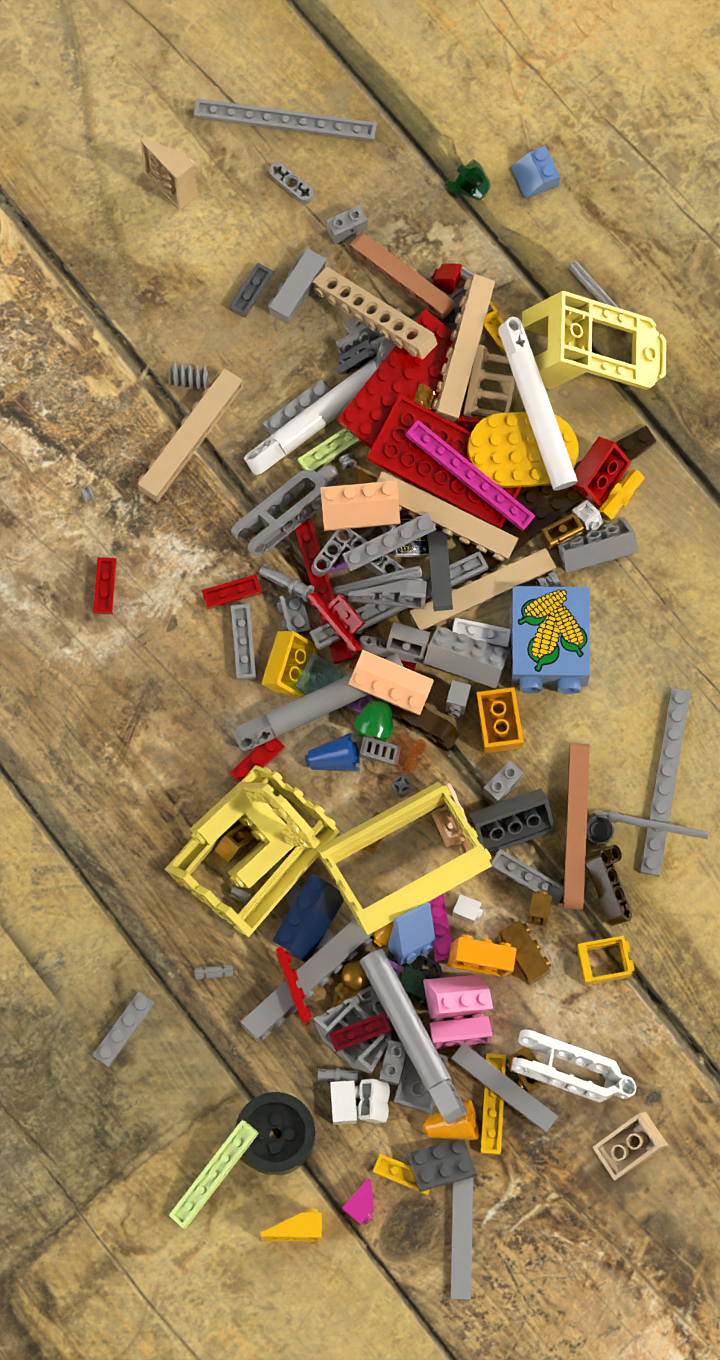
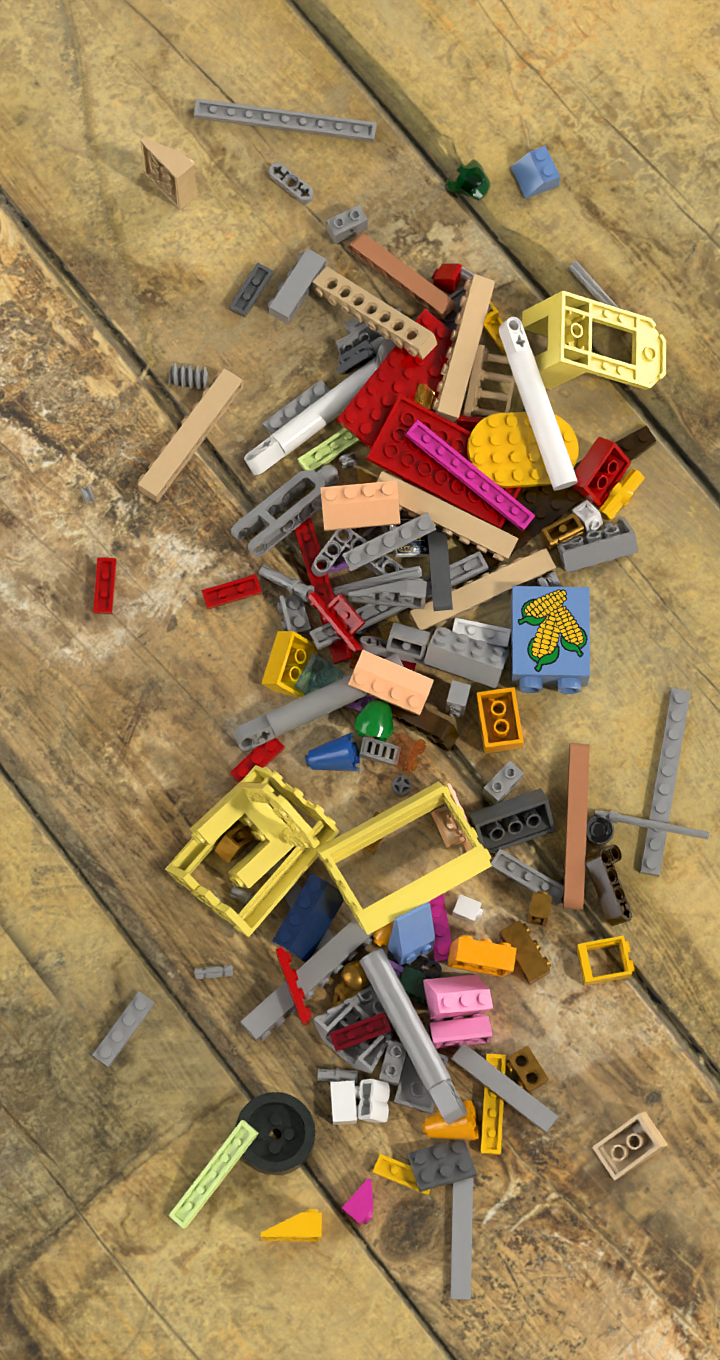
light grey plate [231,604,256,680] -> none
white piece [511,1030,636,1103] -> none

